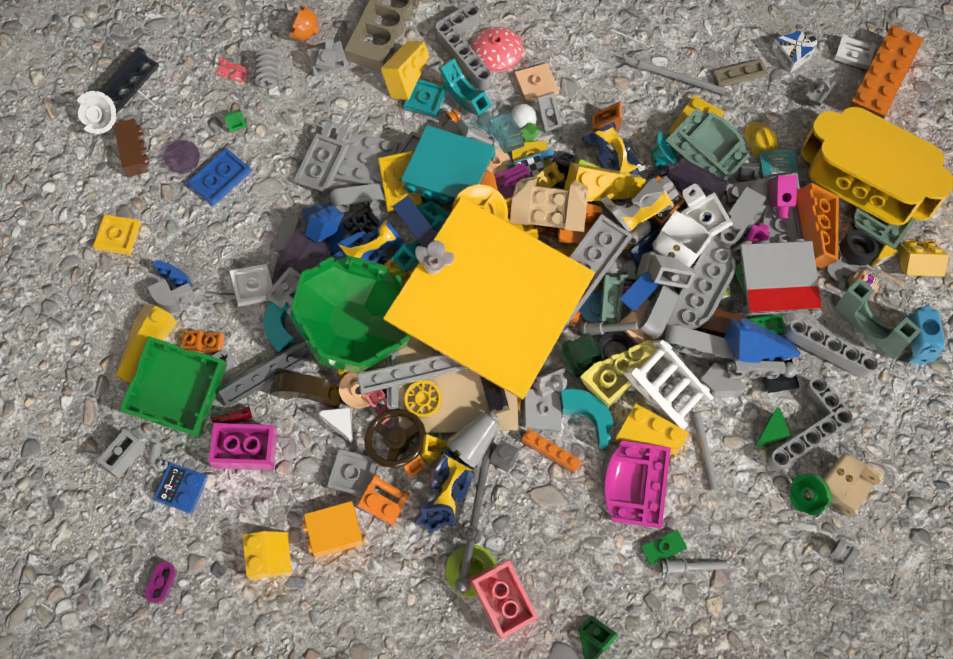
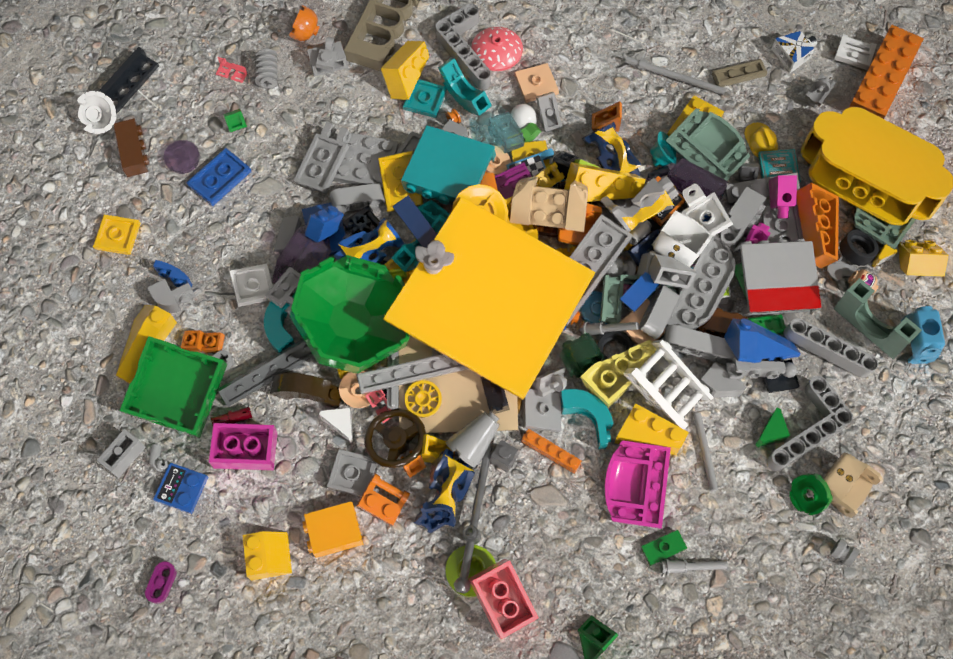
light grey plate [457,120,499,150] -> none

